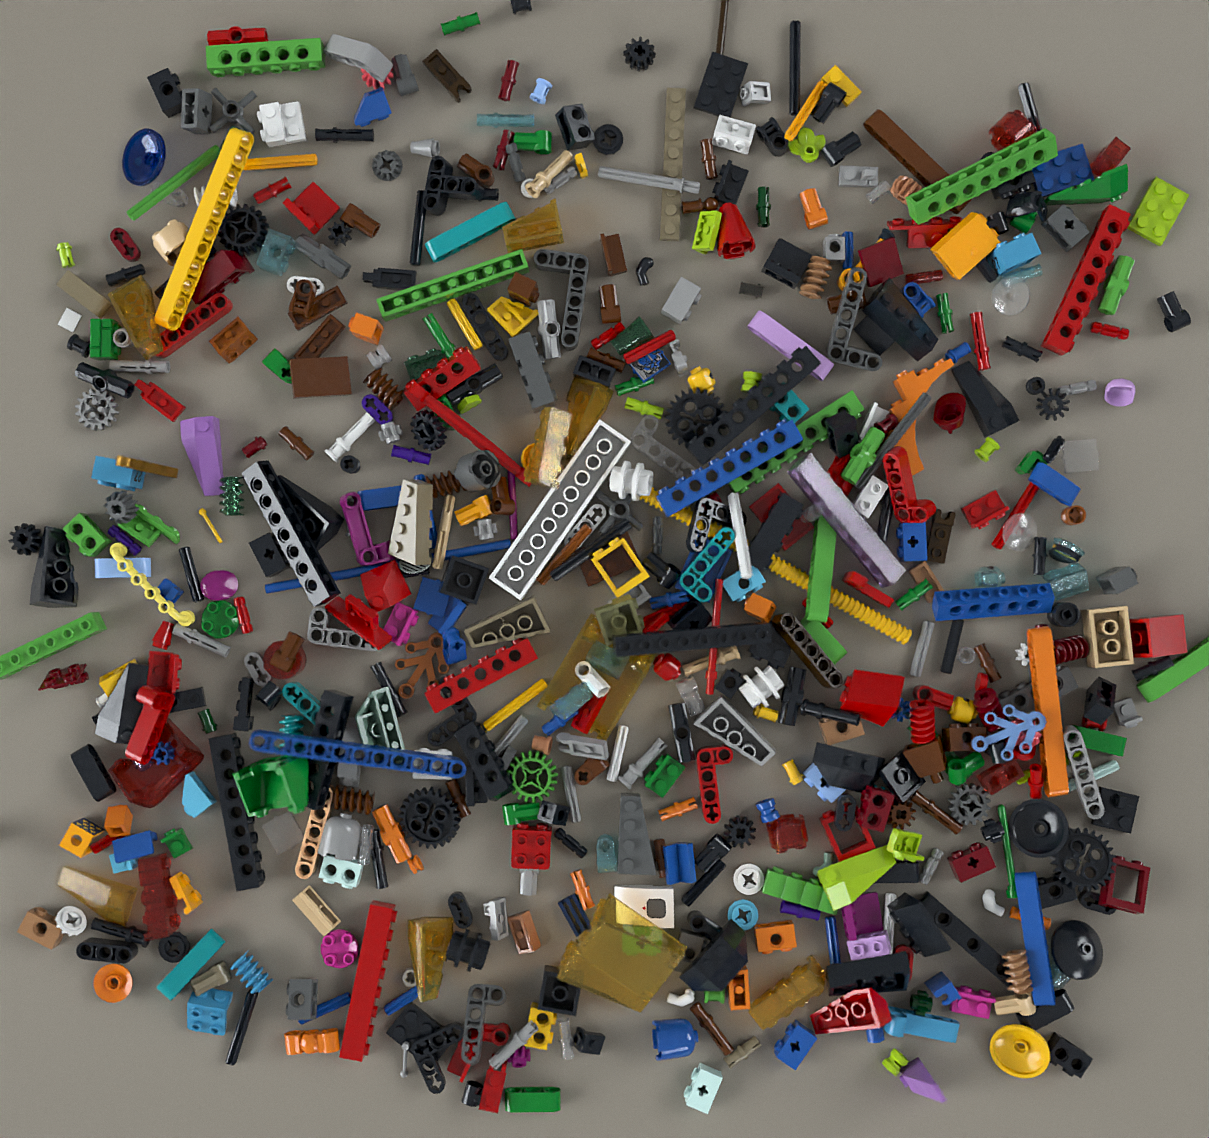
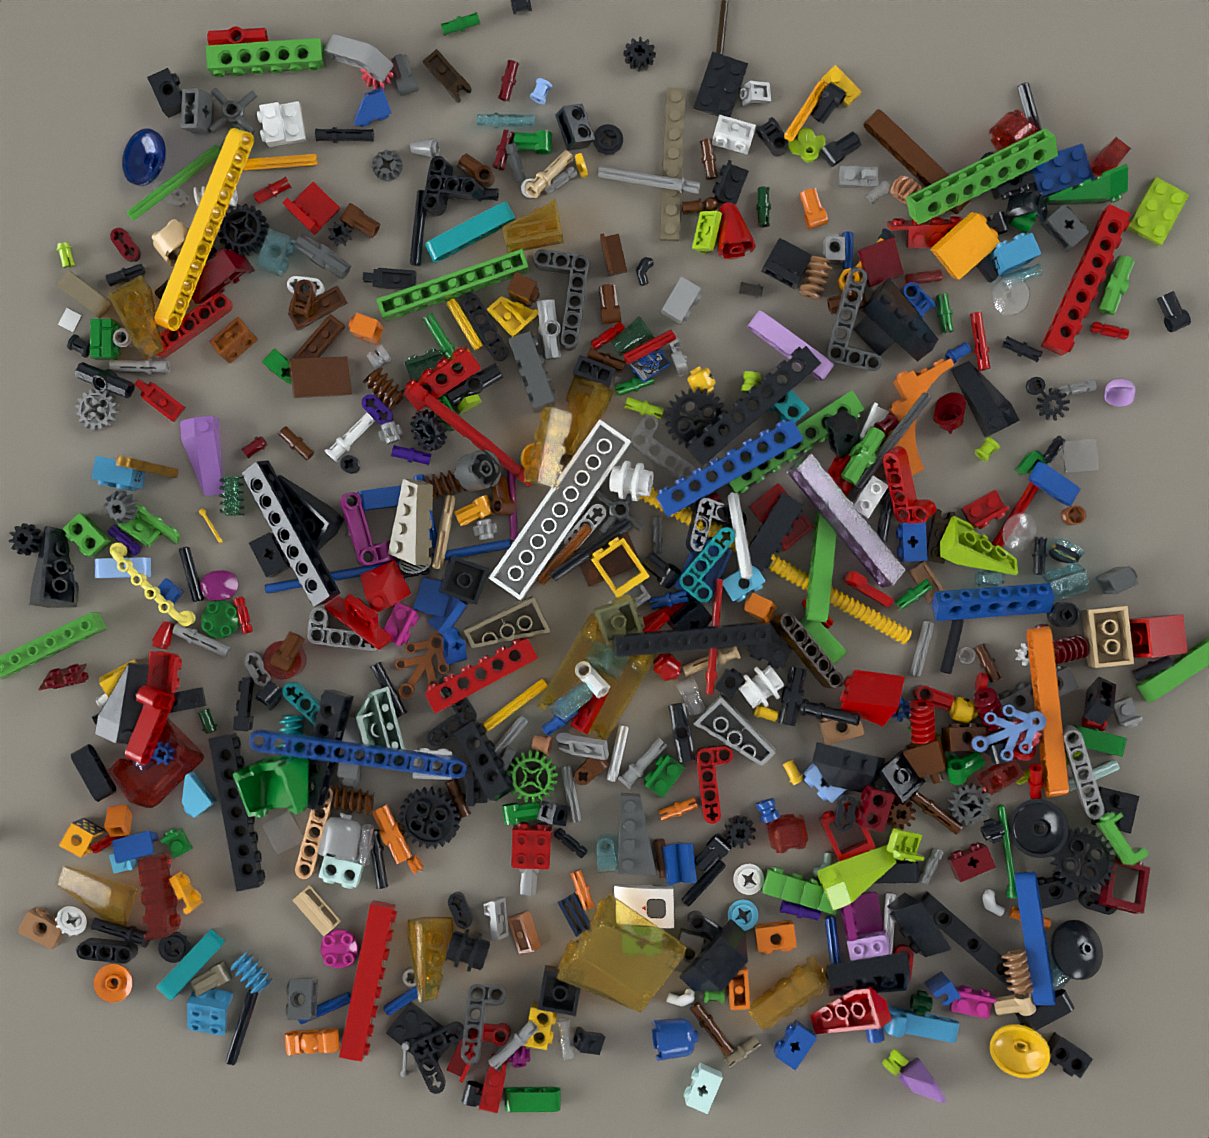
black axle [789,20,801,116] -> none
clear pin [801,505,823,522] -> none
none -> lime wedge [940,516,1018,575]
none -> bright green panel [1095,812,1149,865]

